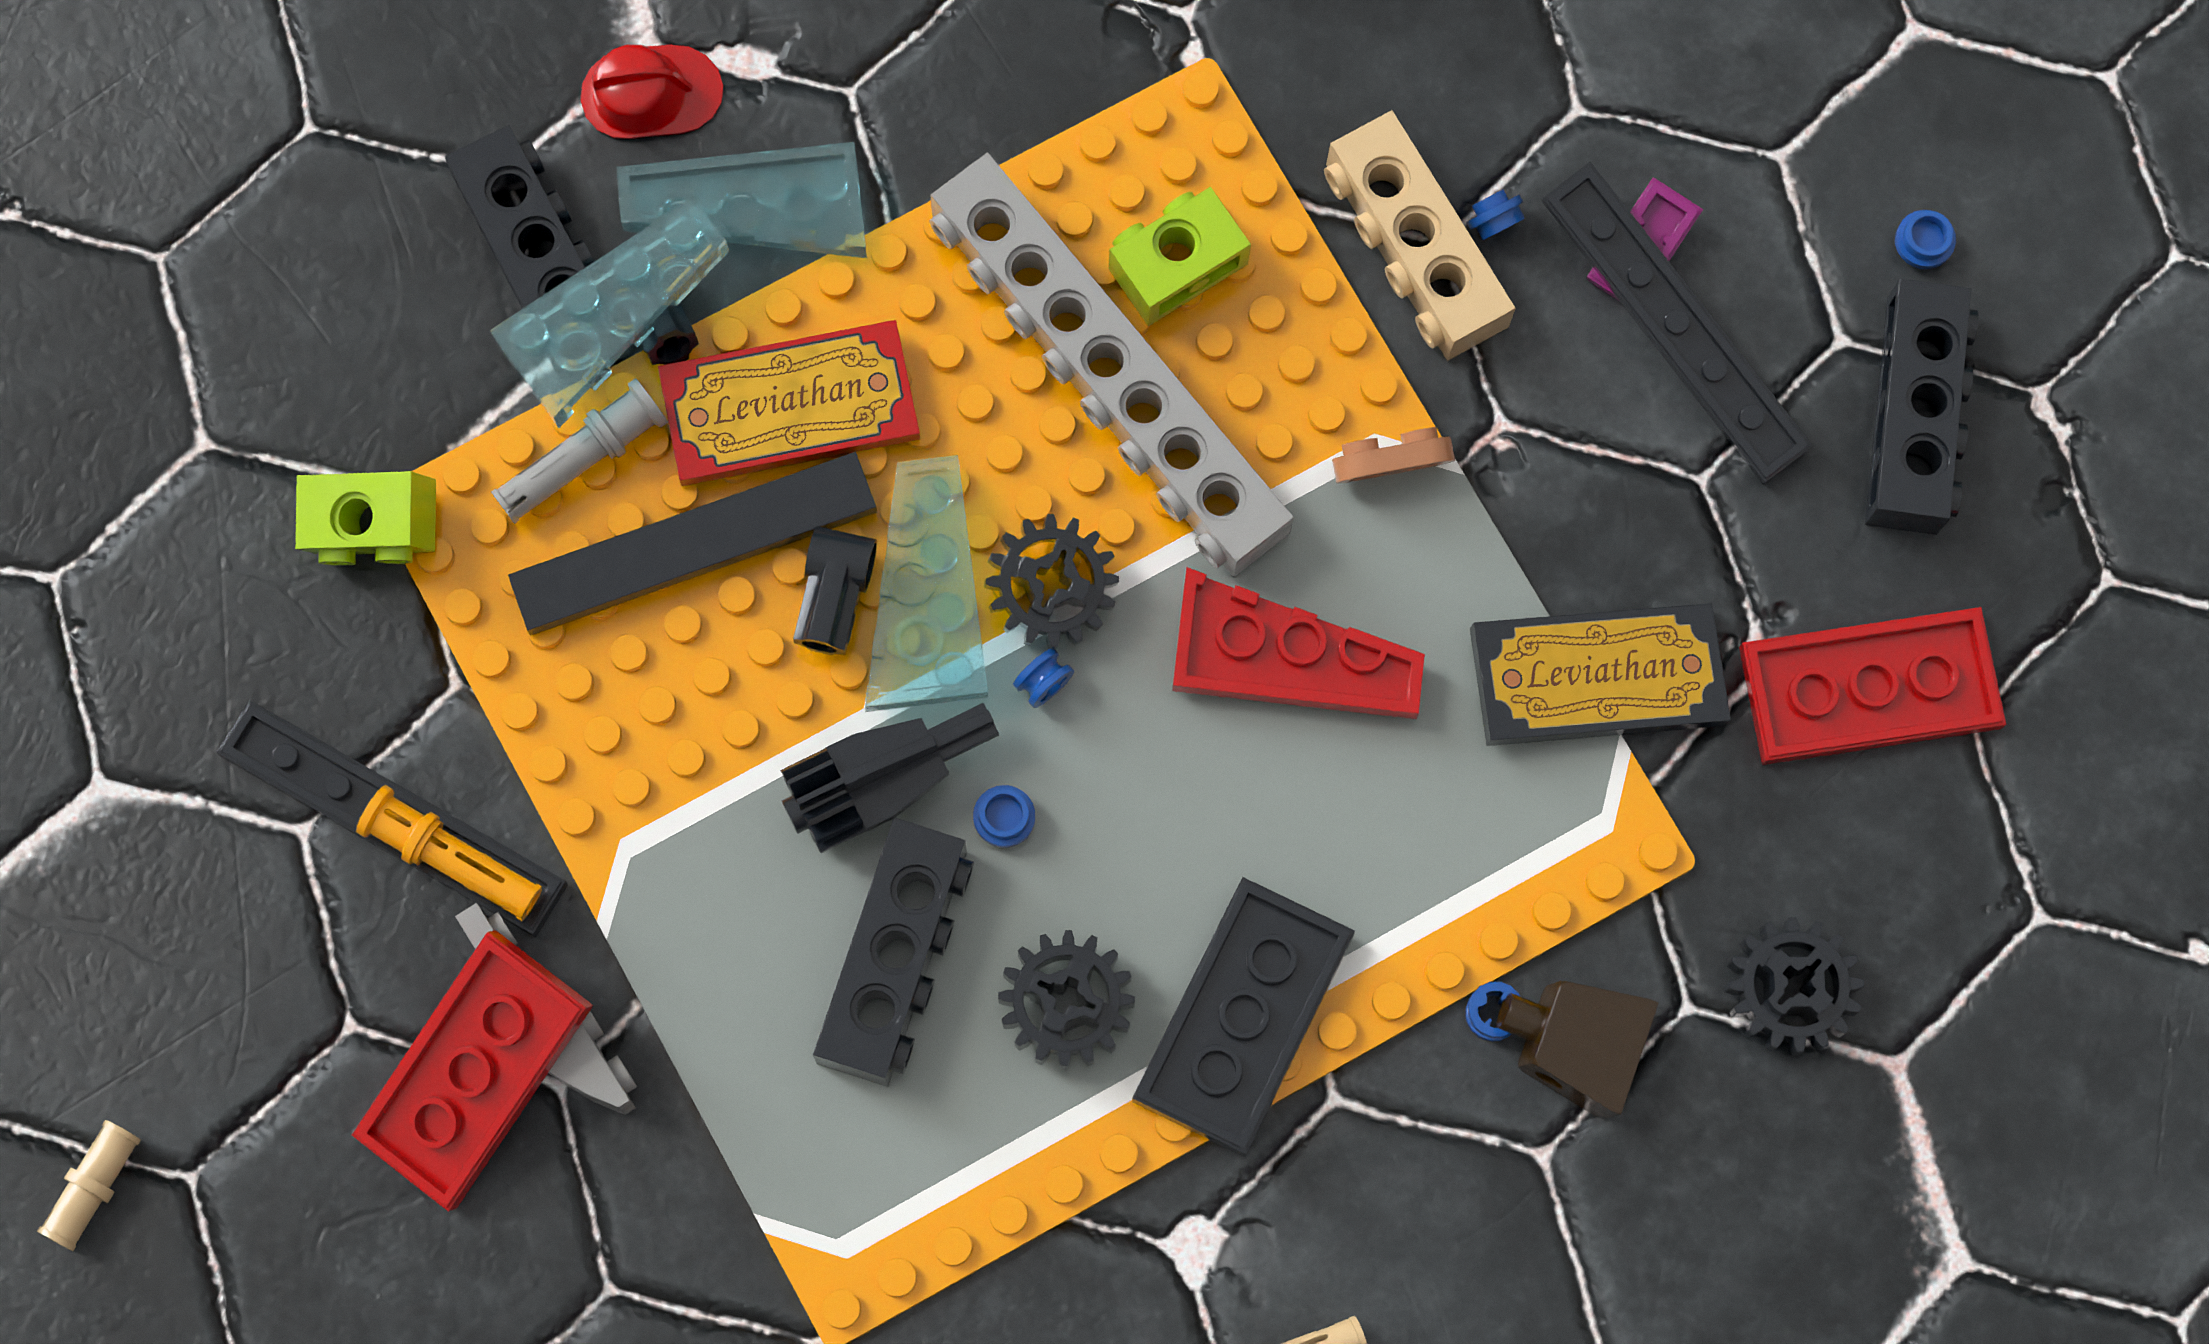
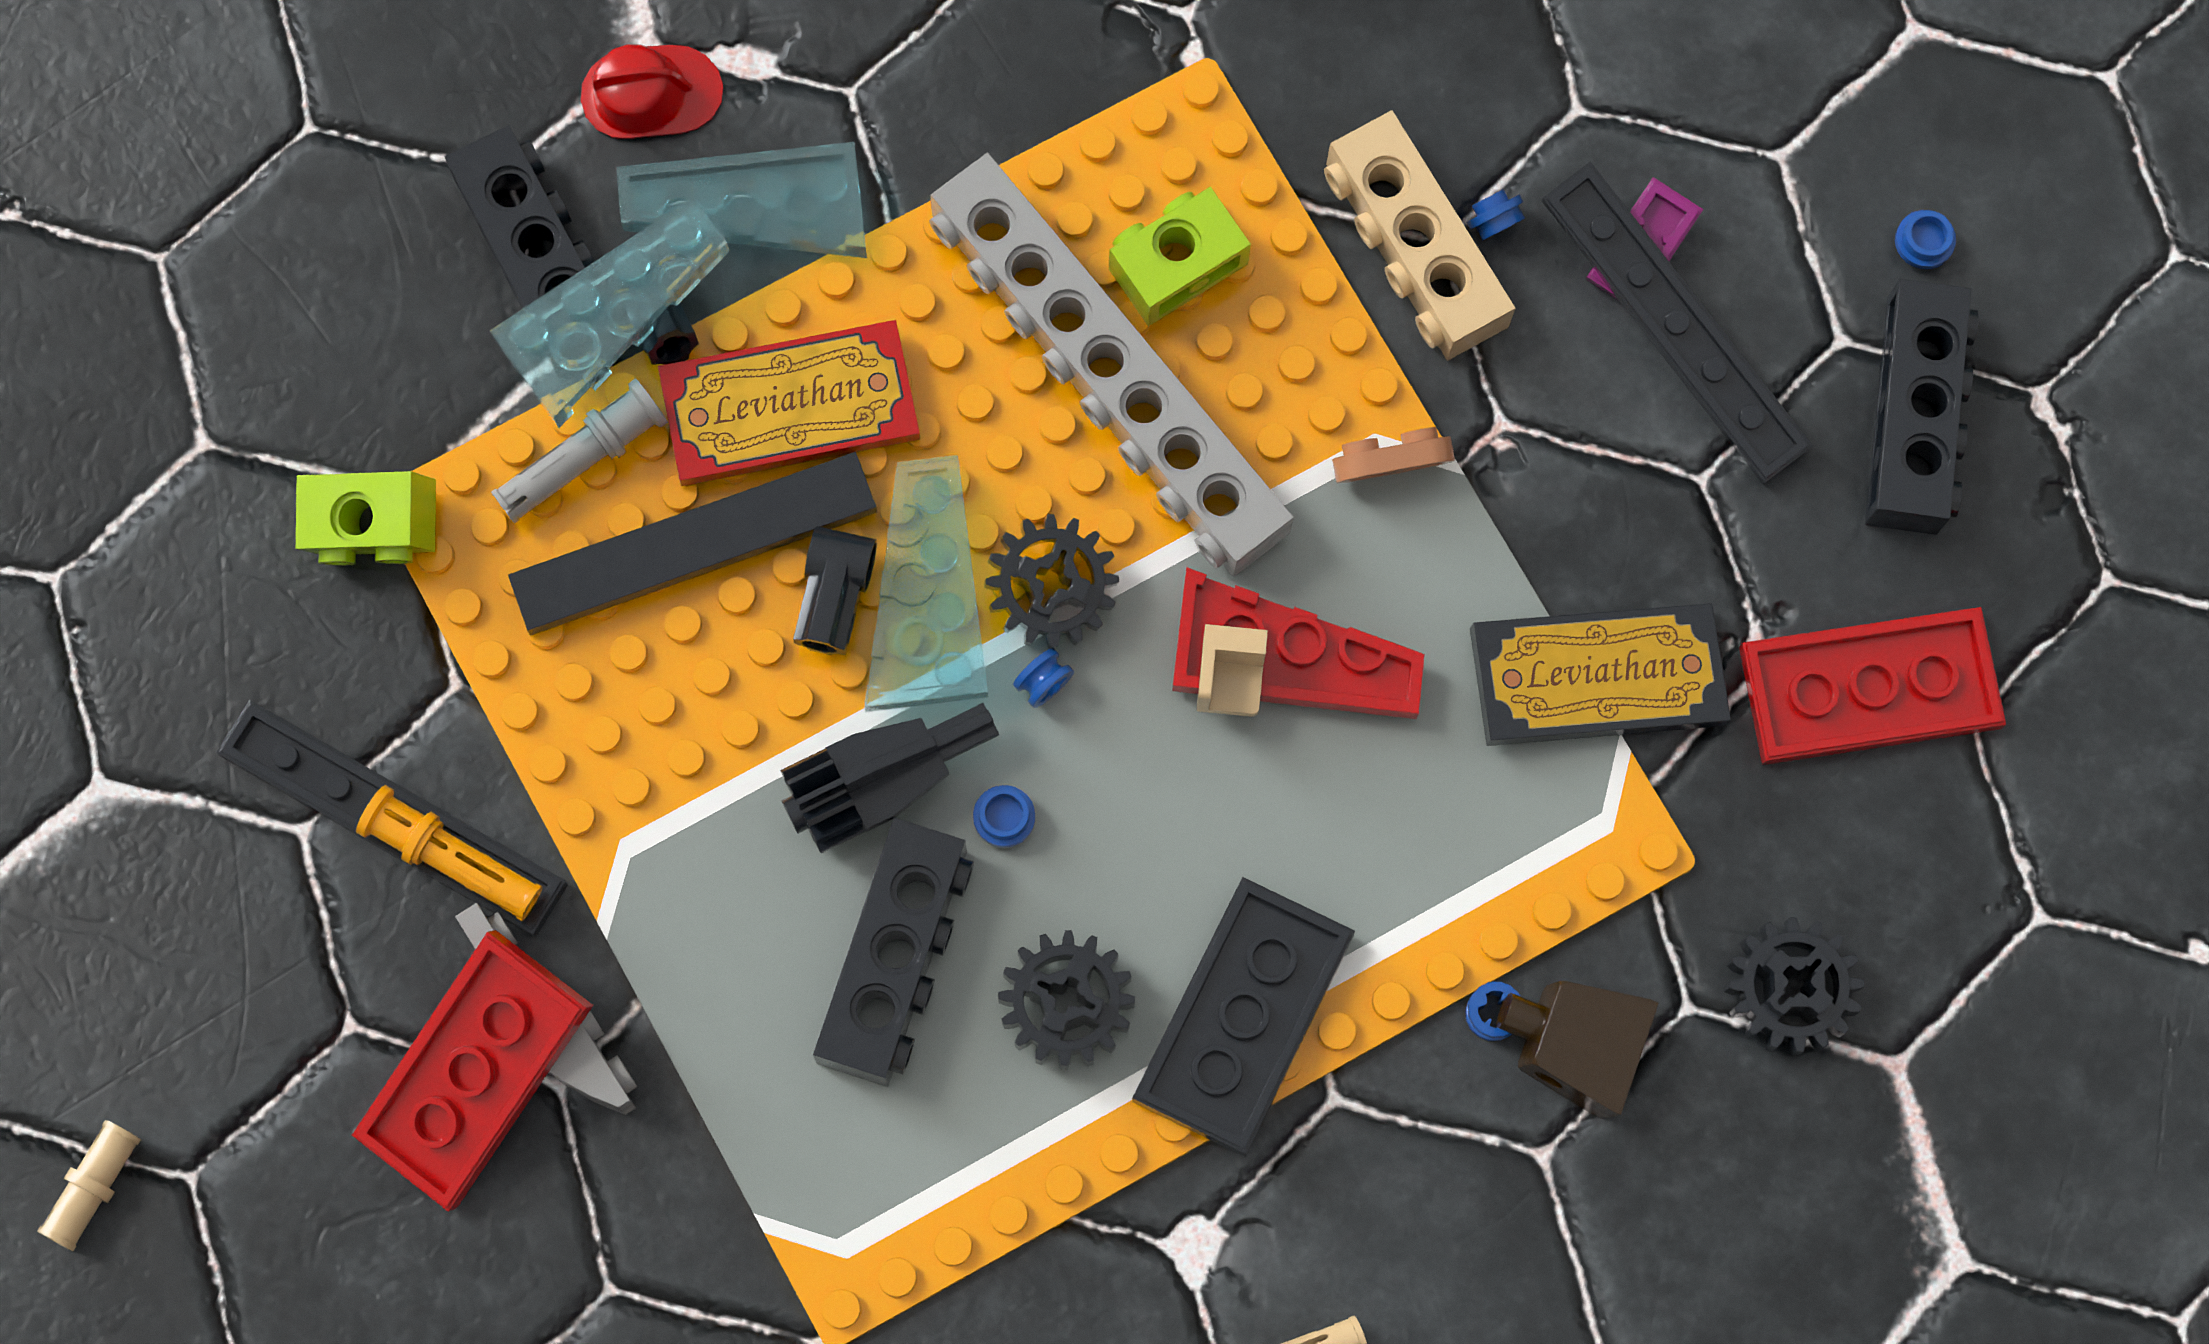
none -> tan panel [1196,624,1268,717]

